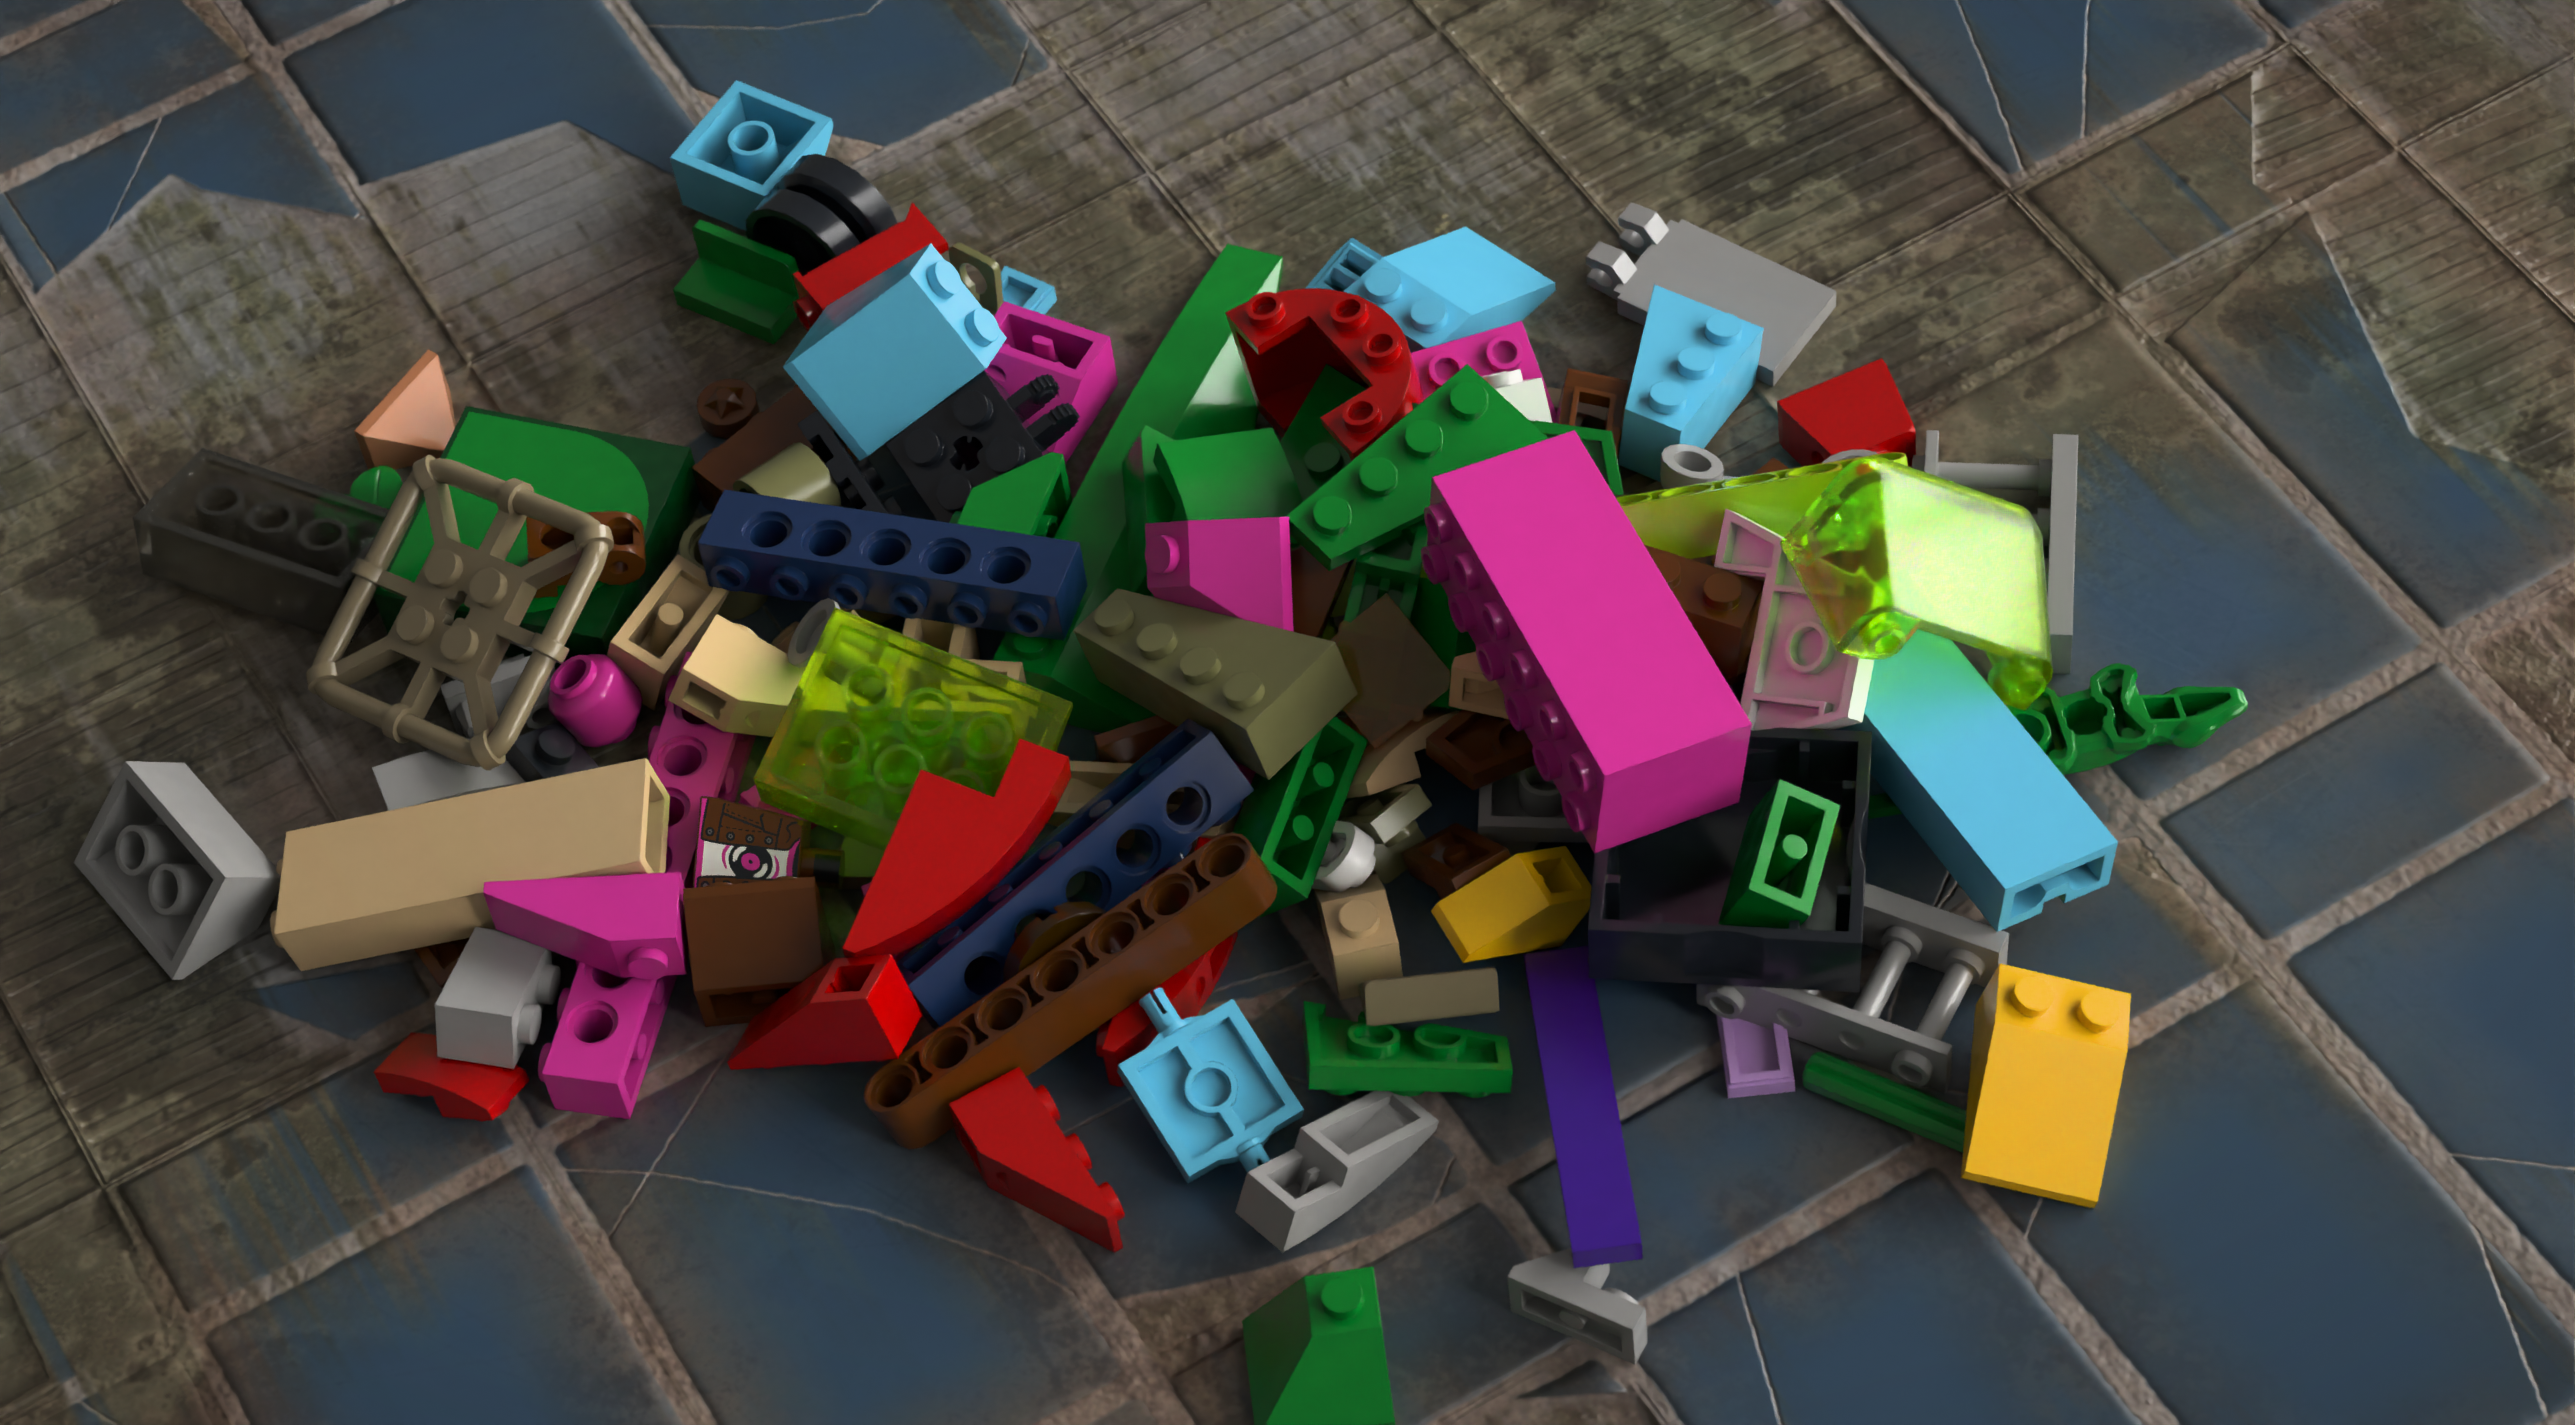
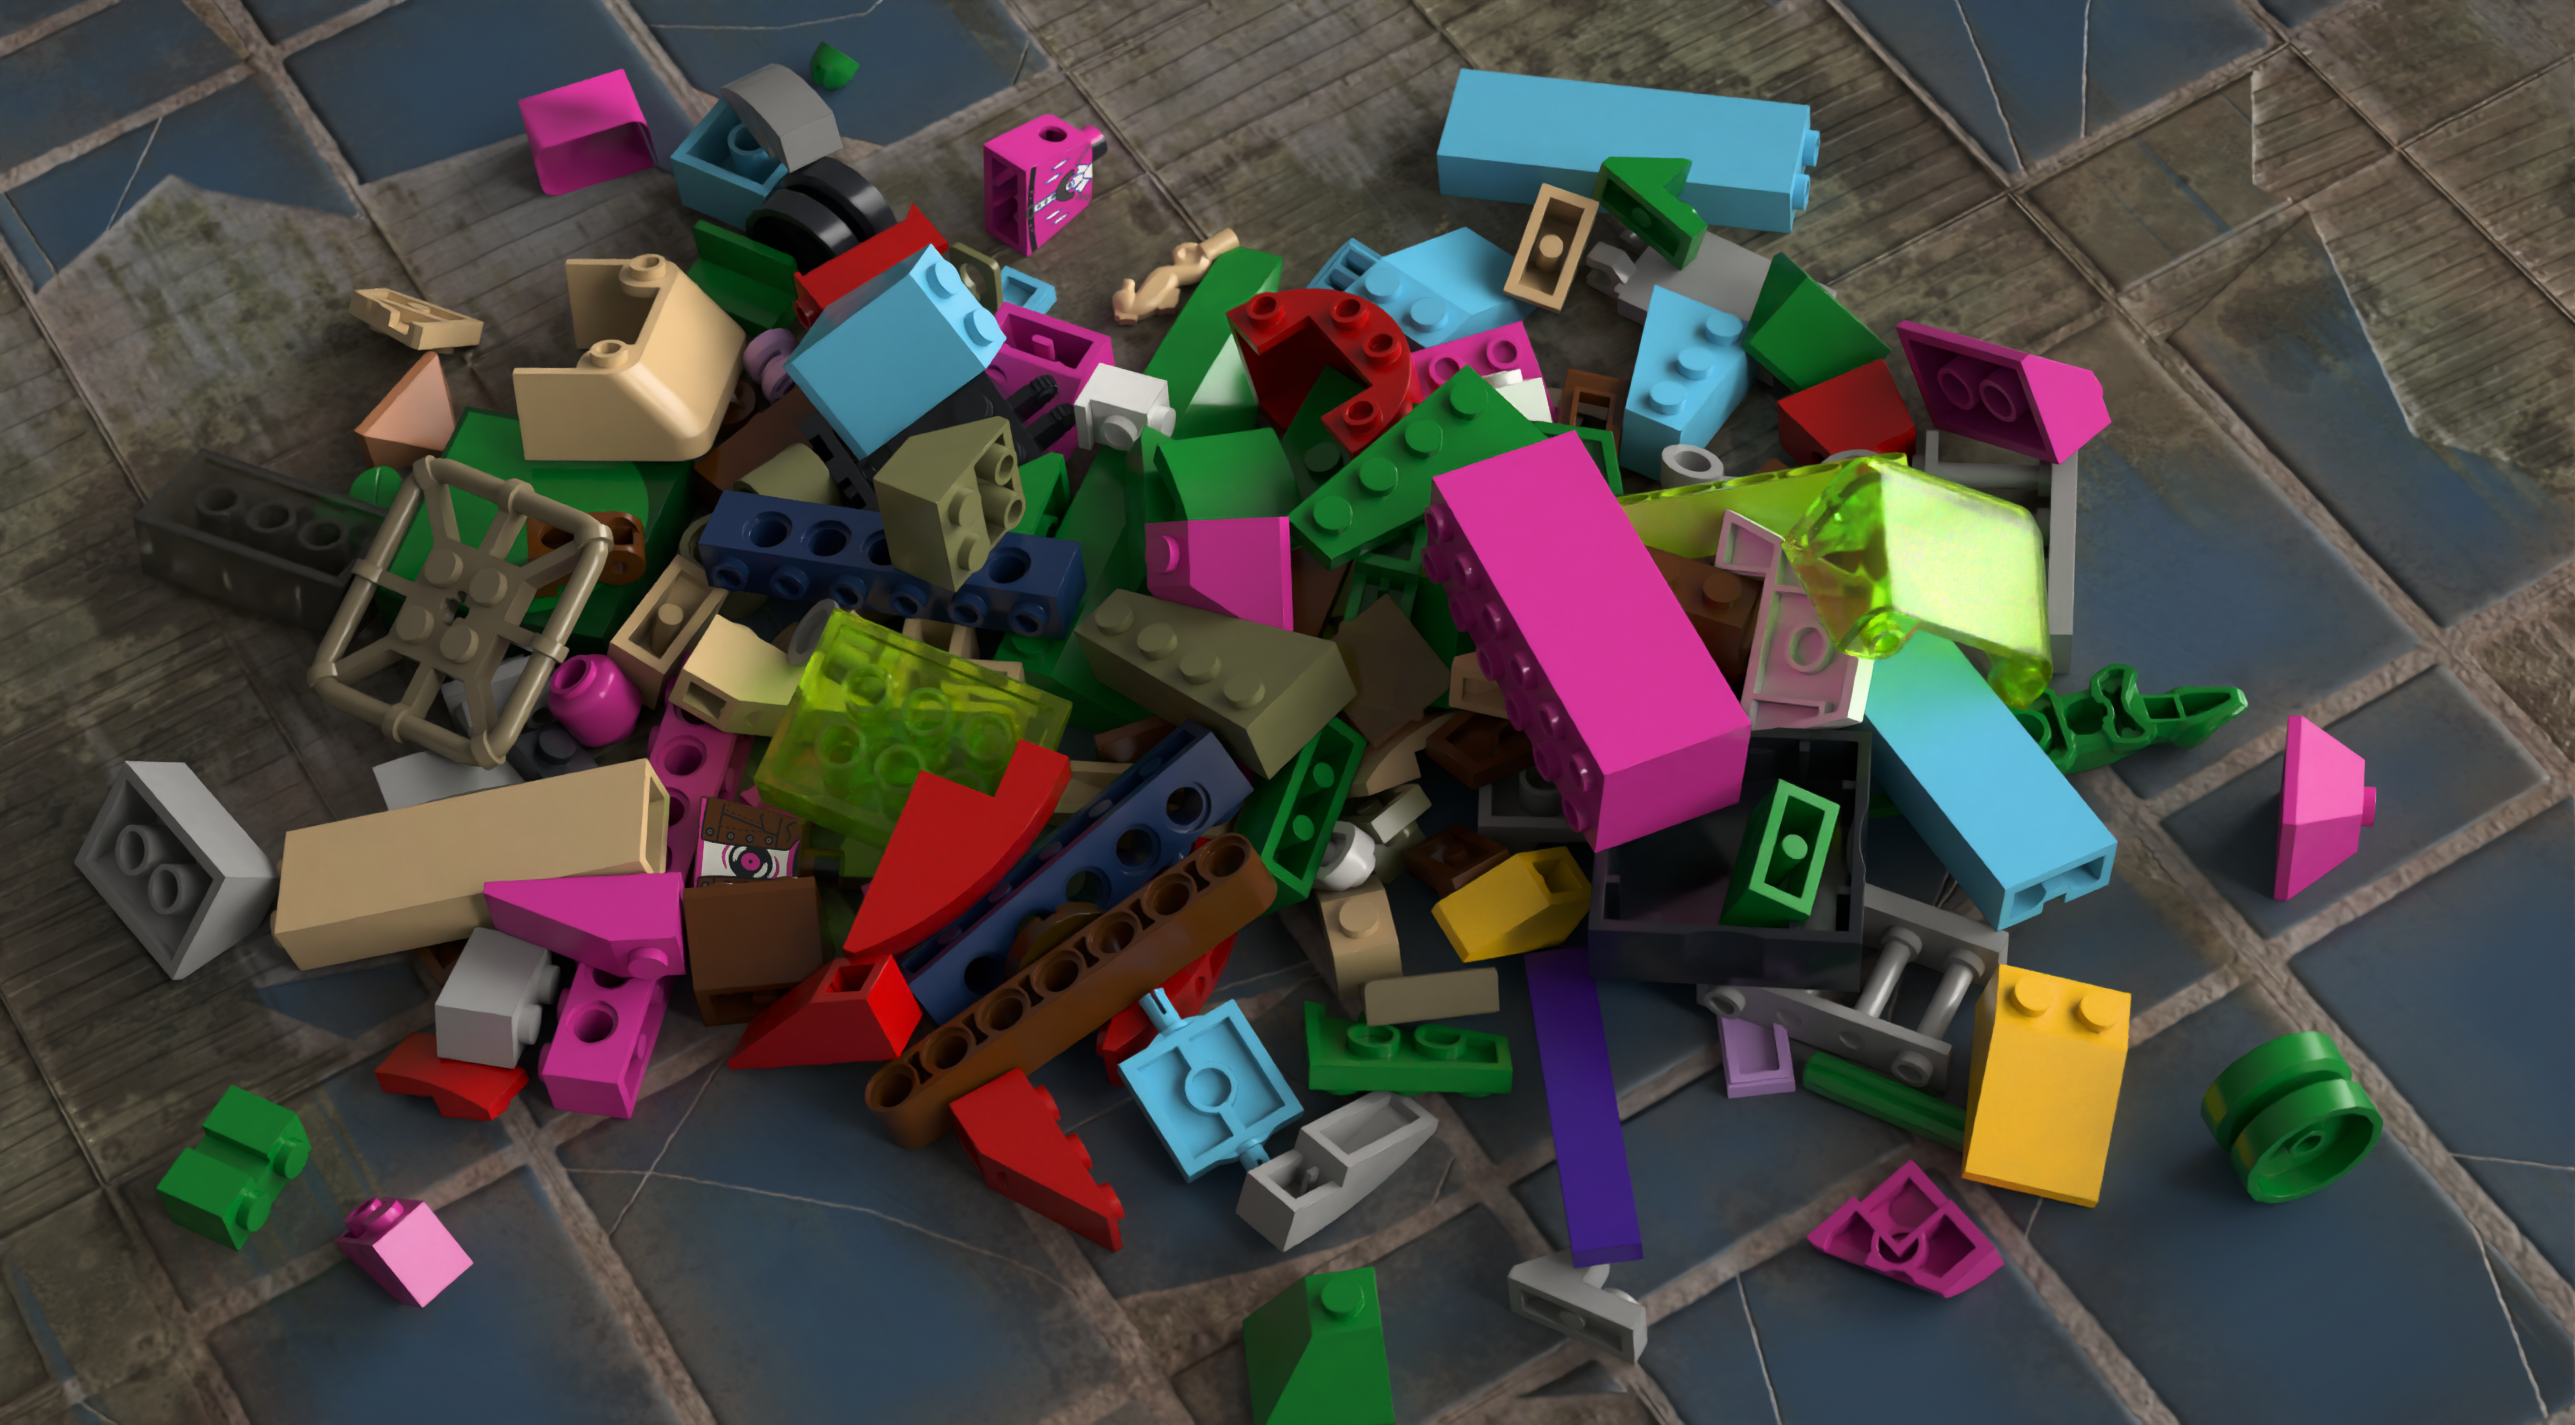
none -> green brick [156,1085,312,1251]
none -> slope [333,1196,473,1308]
none -> tan wing [349,288,484,354]
none -> tan windscreen [512,254,747,461]
none -> dark pink piece [518,69,659,196]
none -> light grey slope [720,63,843,173]
none -> lavender wheel [742,328,800,405]
none -> green hinge [809,41,860,90]
none -> olive slope [873,416,1026,593]
none -> dark pink torso [983,114,1108,257]
none -> white brick [1074,363,1176,451]
none -> tan animal [1112,227,1240,326]
none -> medium azure brick [1437,68,1820,234]
none -> tan slope [1502,183,1600,314]
none -> green slope [1591,156,1708,271]
none -> green slope [1740,252,1892,394]
none -> dark pink slope [1806,1159,2005,1298]
none -> dark pink slope [1895,320,2111,465]
none -> green wheel [2200,1031,2383,1204]
none -> dark pink slope [2273,715,2376,901]

